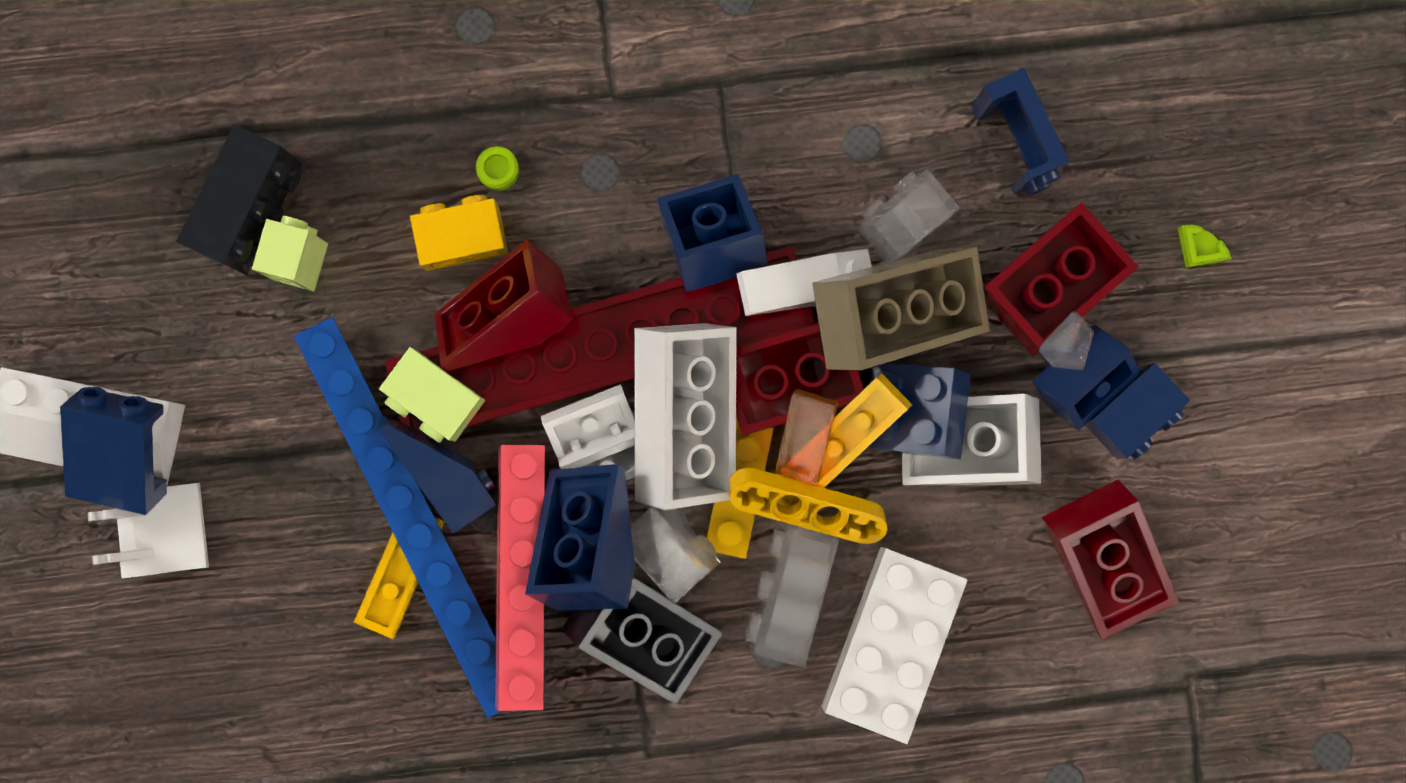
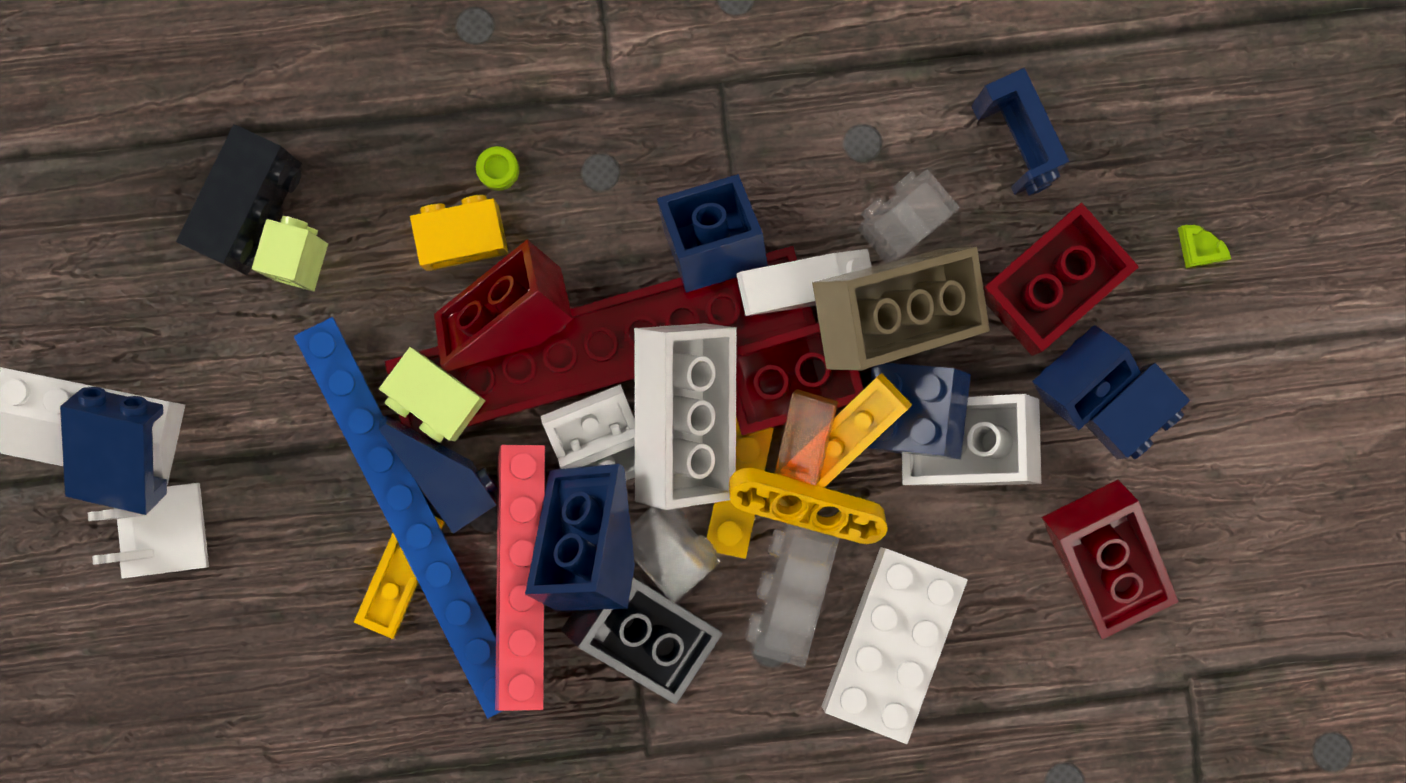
clear slope [1039,312,1094,370] -> none

